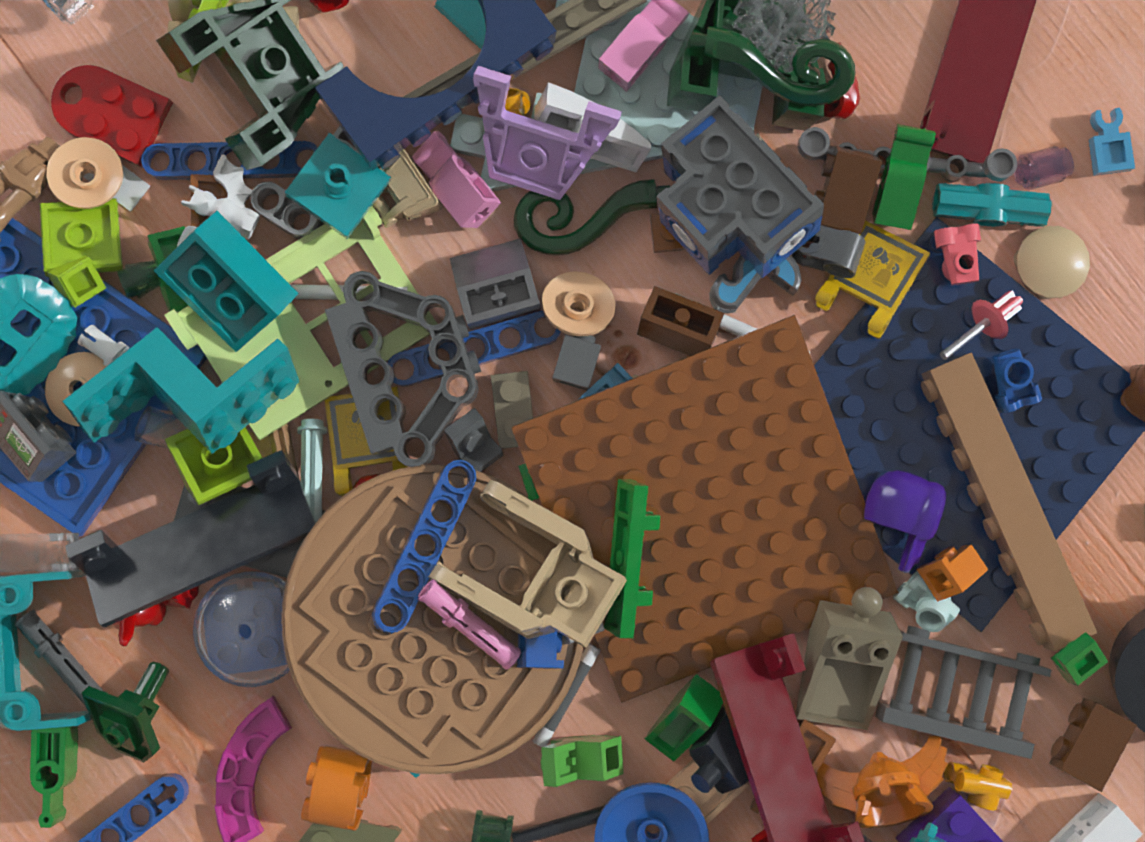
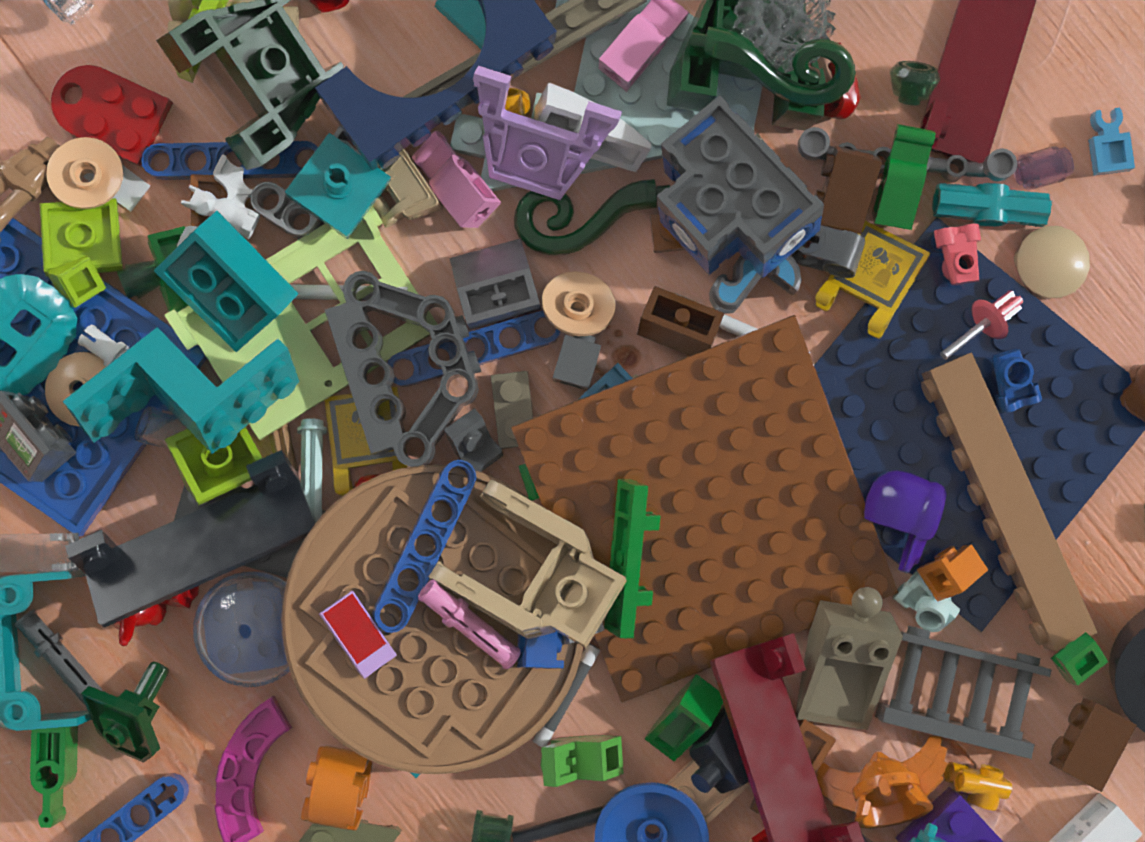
none -> red tile [319,591,397,679]
none -> clear green cone [890,61,941,105]

